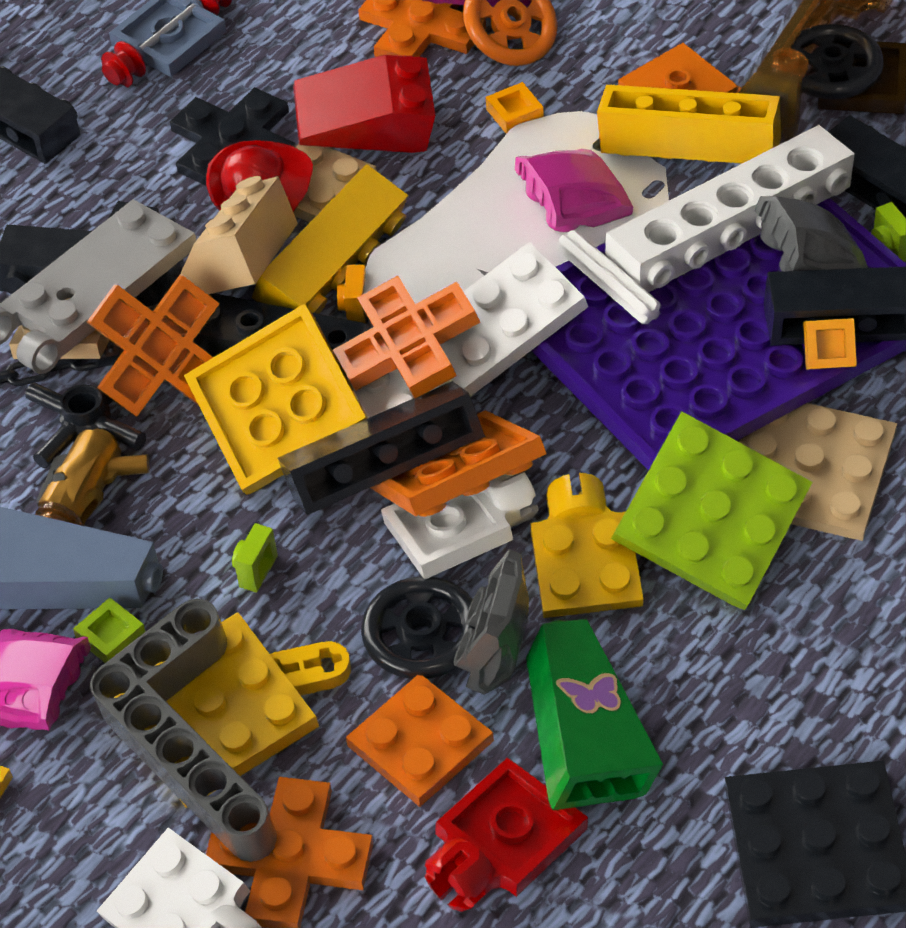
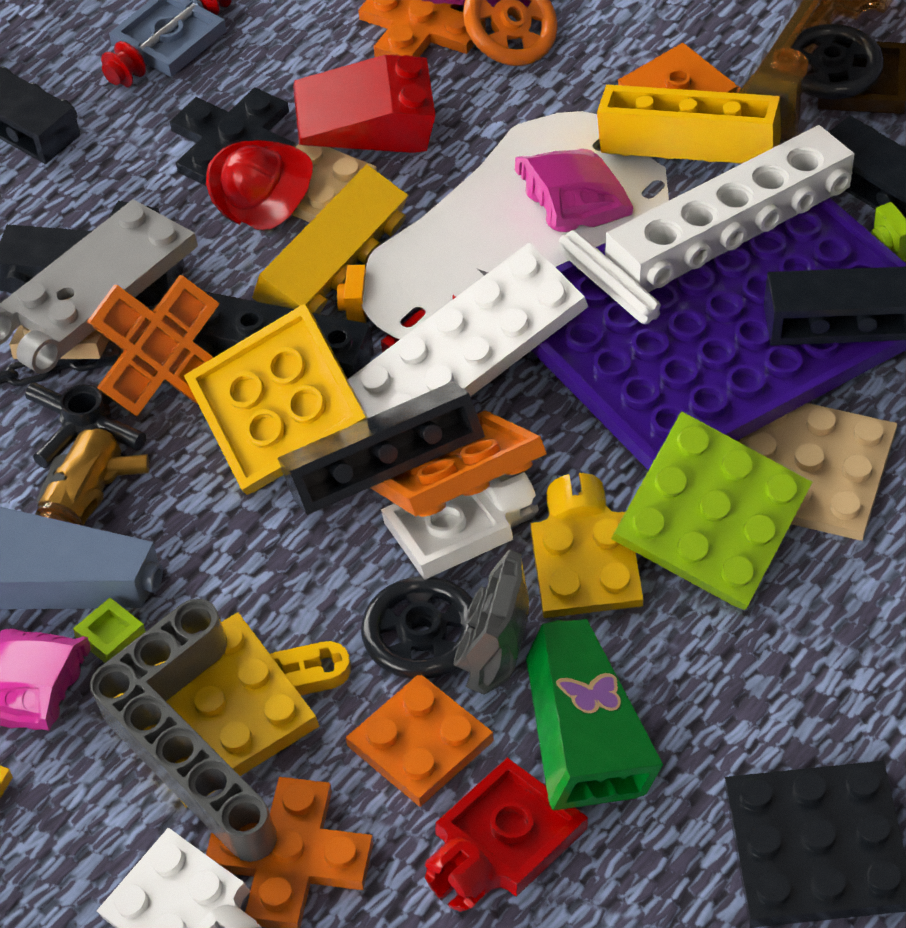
tan slope [180,176,298,294] -> none
lime plate [232,523,278,593] -> none
orange plate [333,276,481,399] -> none
light orange plate [485,82,544,134] -> none
dark grey slope [754,196,868,271] -> none
light orange plate [803,318,857,370] -> none

